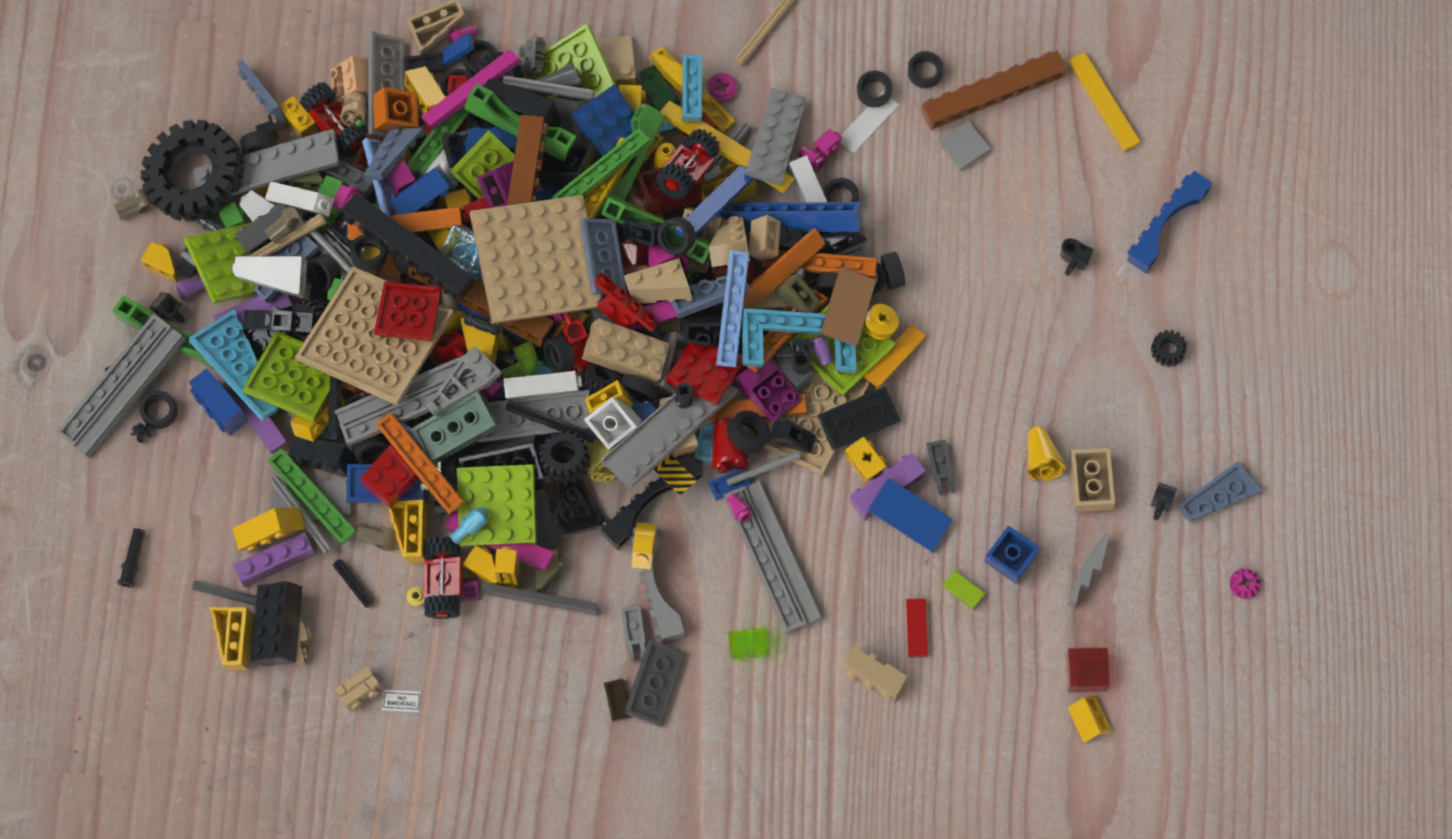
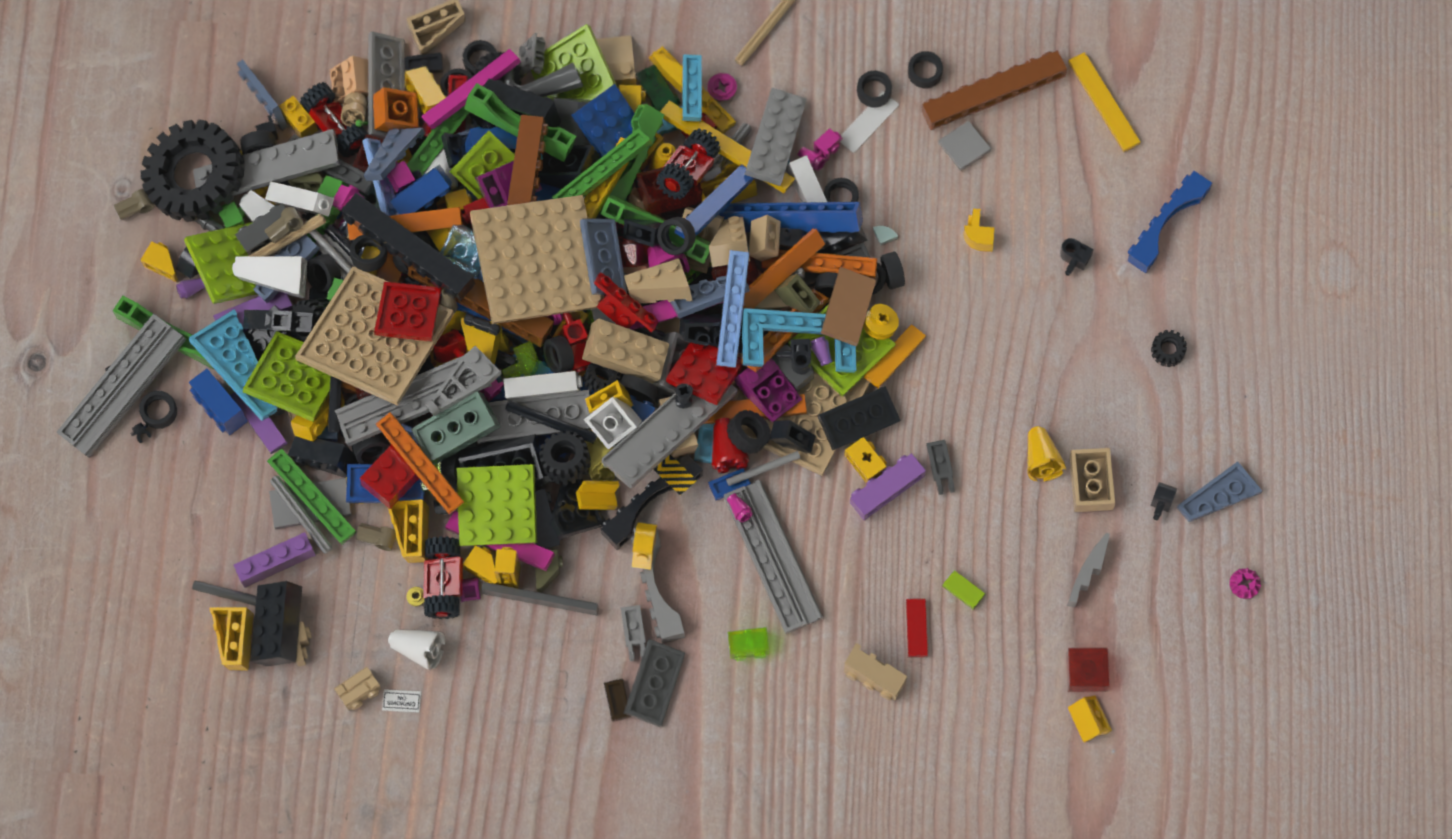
black pin [117,528,145,588] -> none
black piece [149,292,185,323] -> none
yellow wedge [232,507,306,552] -> none
black axle [333,559,374,608] -> none
blue tile [441,33,474,67] -> none
dark pink cone [448,25,477,44] -> none
medium azure arm [450,507,489,544] -> none
light grey axle [503,76,595,100] -> none
blue tile [867,478,953,552] -> none
blue brick [984,525,1040,584] -> none
none -> white cone [388,629,445,670]
none -> yellow panel [576,481,620,510]
none -> light aqua tile [873,226,898,245]
none -> yellow brick [963,208,994,252]

